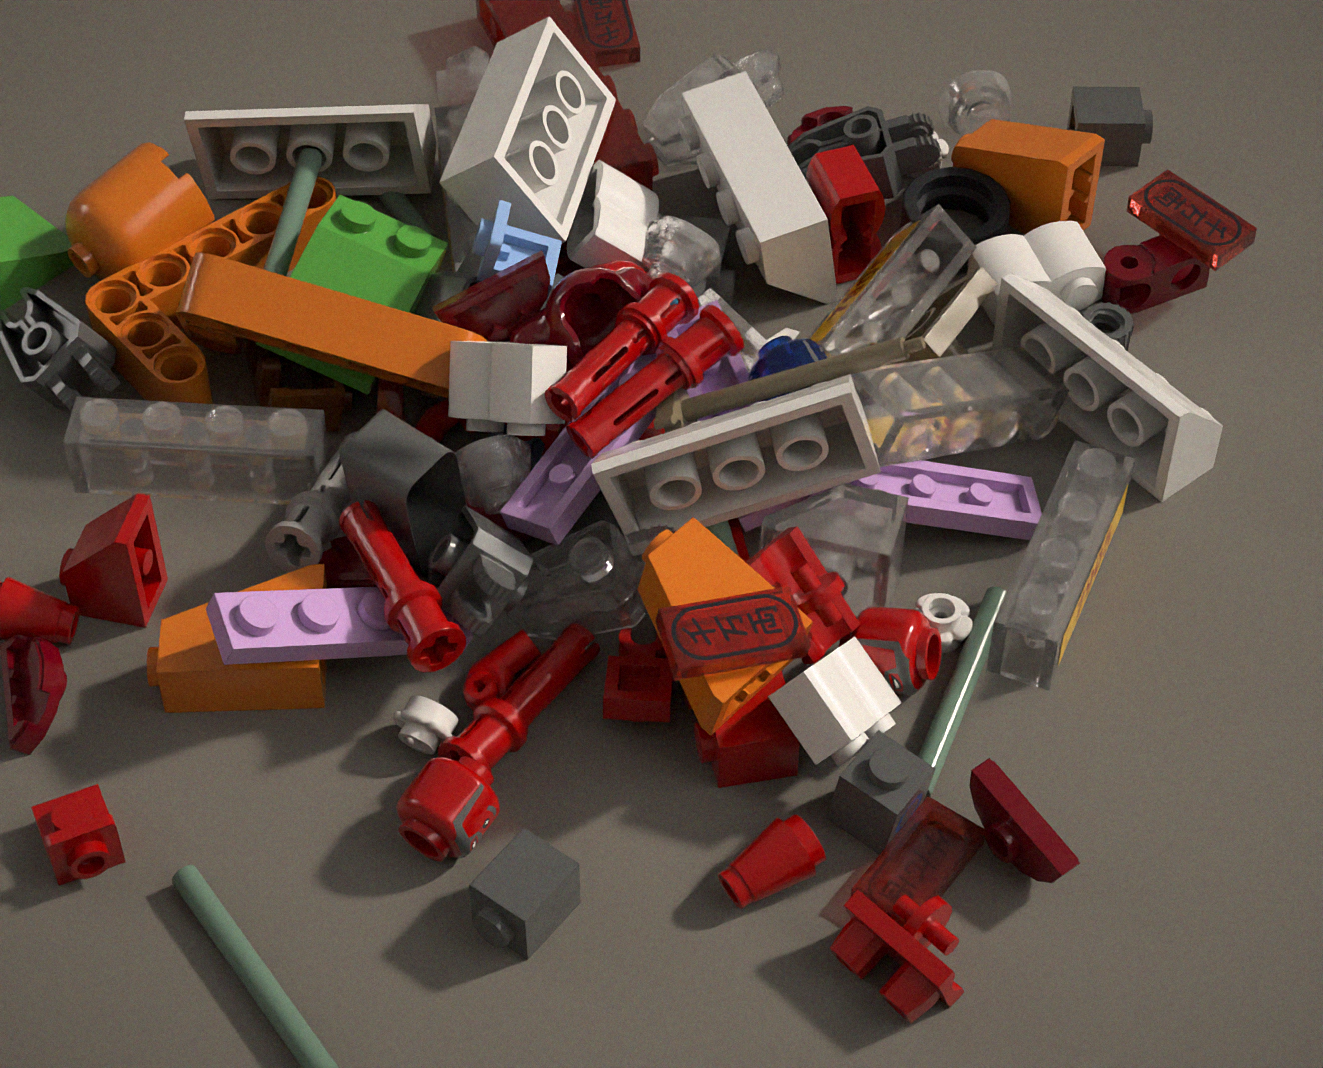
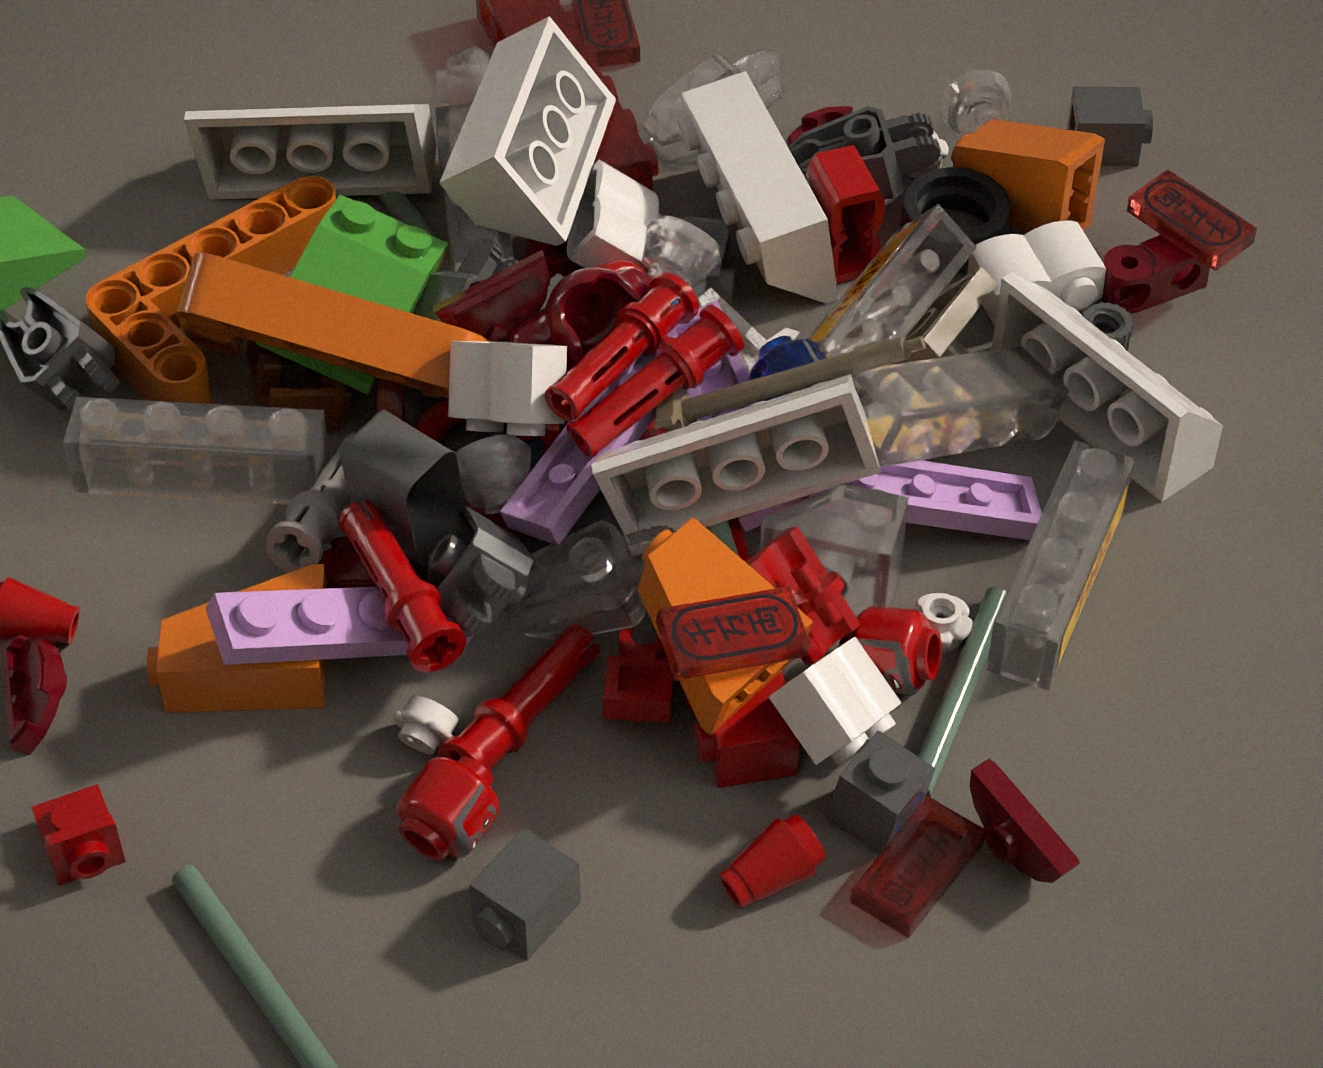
red slope [59,493,168,628] -> none
orange cylinder [65,142,215,280] -> none
sand green bar [263,148,323,276] -> none
red arm [463,628,541,711] -> none
light blue bracket [471,200,562,301] -> none
red hips [830,890,964,1024] -> none

